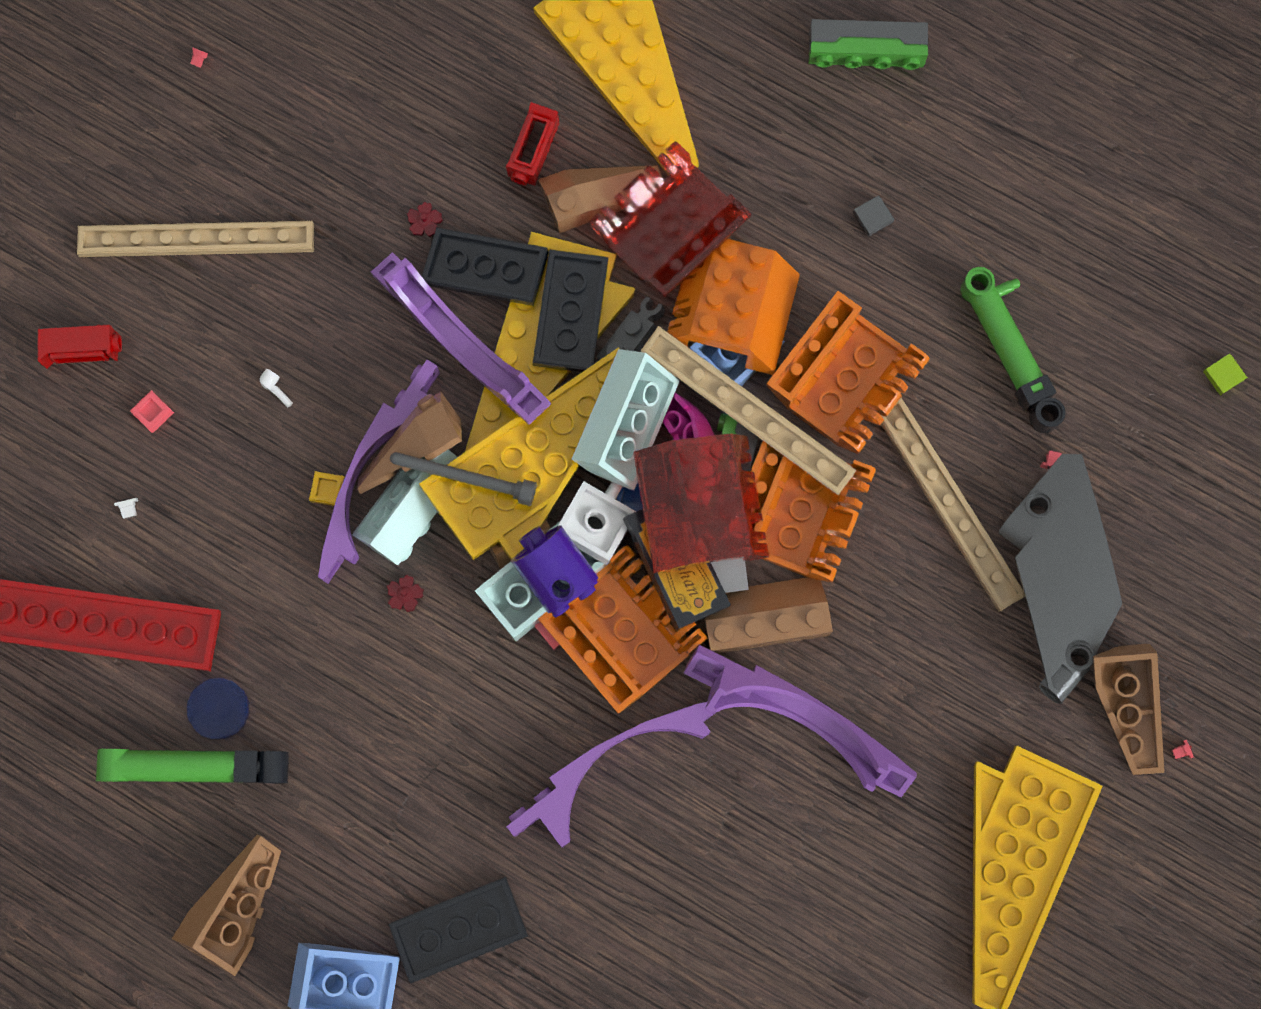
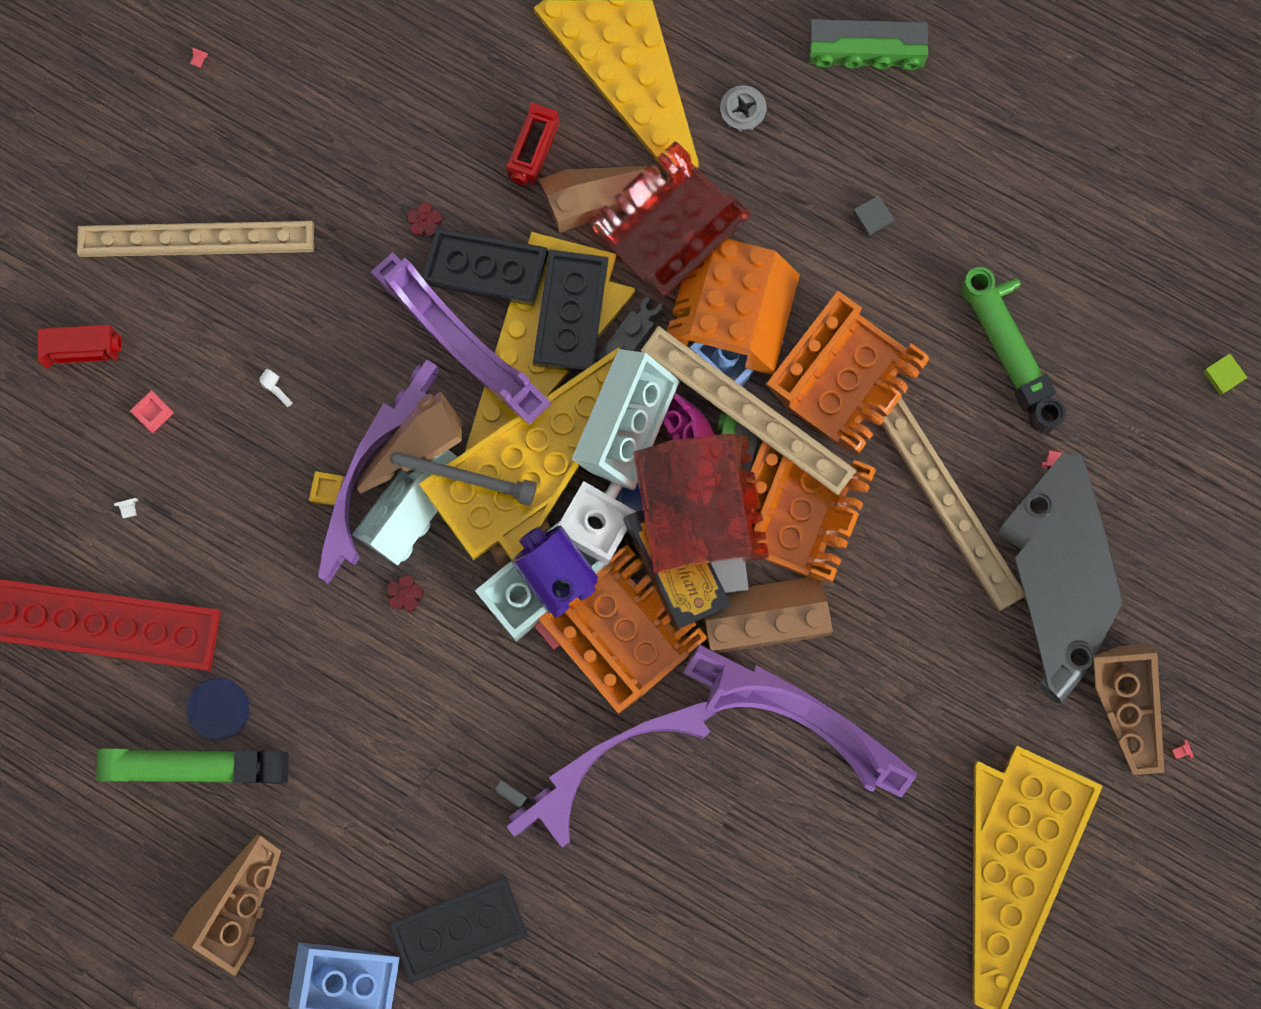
none -> dark grey tile [495,780,529,808]
none -> light grey gear [720,85,767,132]

